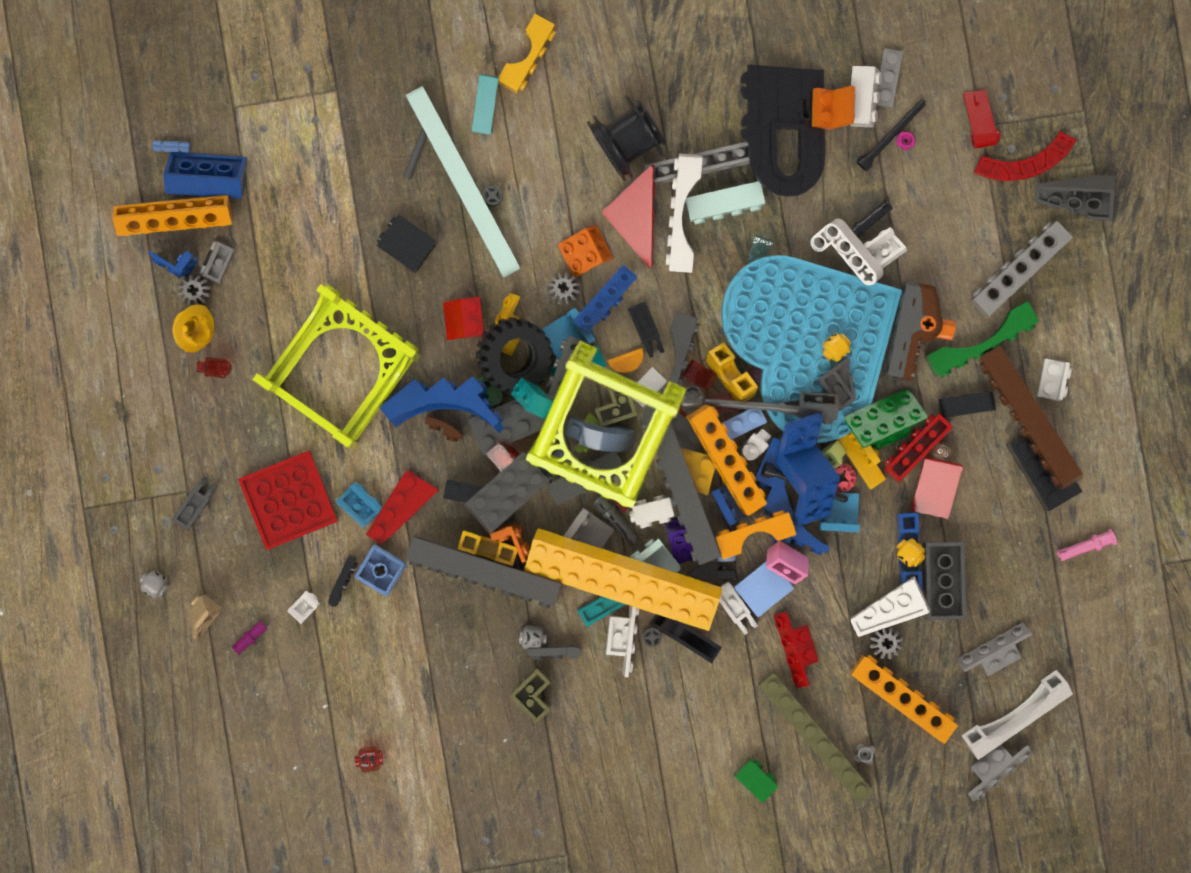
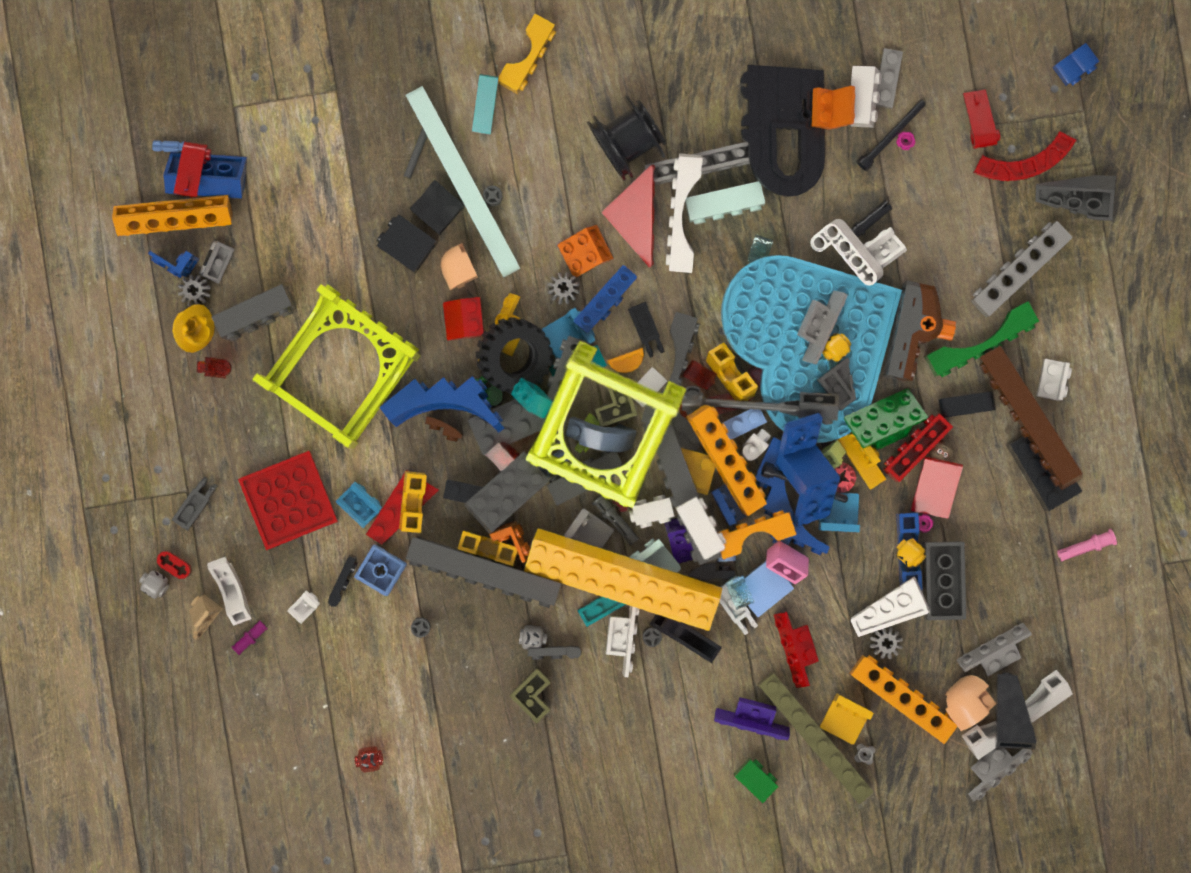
none -> red beam [157,551,192,579]
none -> red door [173,142,212,197]
none -> white arch [207,557,252,626]
none -> dark grey brick [211,284,296,342]
none -> yellow arch [399,471,427,533]
none -> black brick [410,180,465,235]
none -> dark grey wheel [411,617,431,638]
none -> light nougat brick [440,243,478,290]
none -> white brick [676,496,727,560]
none -> dark purple bracket [714,697,790,741]
none -> clear light blue bracket [726,576,754,610]
none -> light grey bracket [797,290,848,364]
none -> yellow bracket [820,693,874,745]
none -> dark pink plate [919,514,933,533]
none -> light nougat brick [945,675,997,731]
none -> black slope [995,673,1037,749]
none -> blue brick [1053,43,1099,86]

